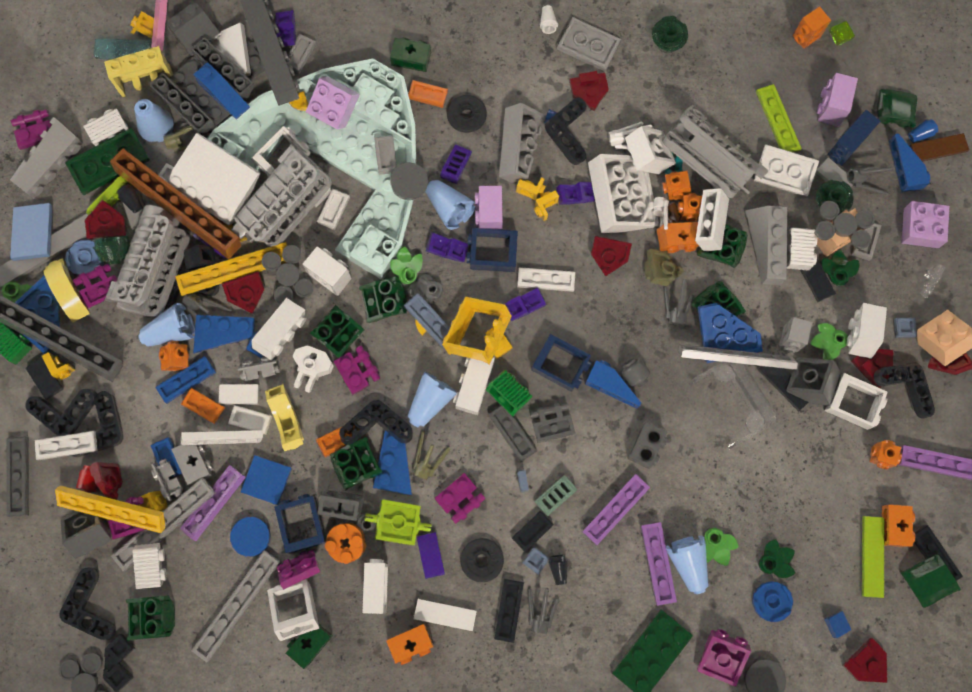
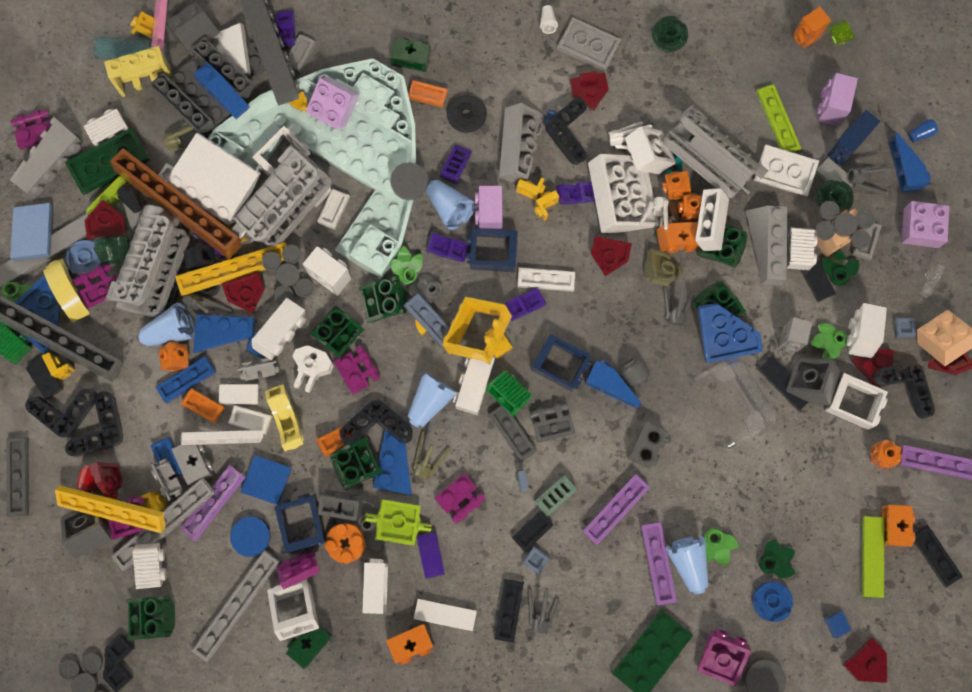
white tile [35,431,97,460] -> none
black beam [59,567,116,640] -> none
light blue cone [134,99,174,142] -> none
light grey tile [374,136,397,175] -> none
black wheel [460,538,504,582] -> none
black cone [548,554,568,585] -> none
light grey tile [678,345,798,370] -> none
dark green slope [877,89,917,128] -> none
dark green slope [901,554,961,608] -> none
reddish brown tile [909,133,969,162] -> none

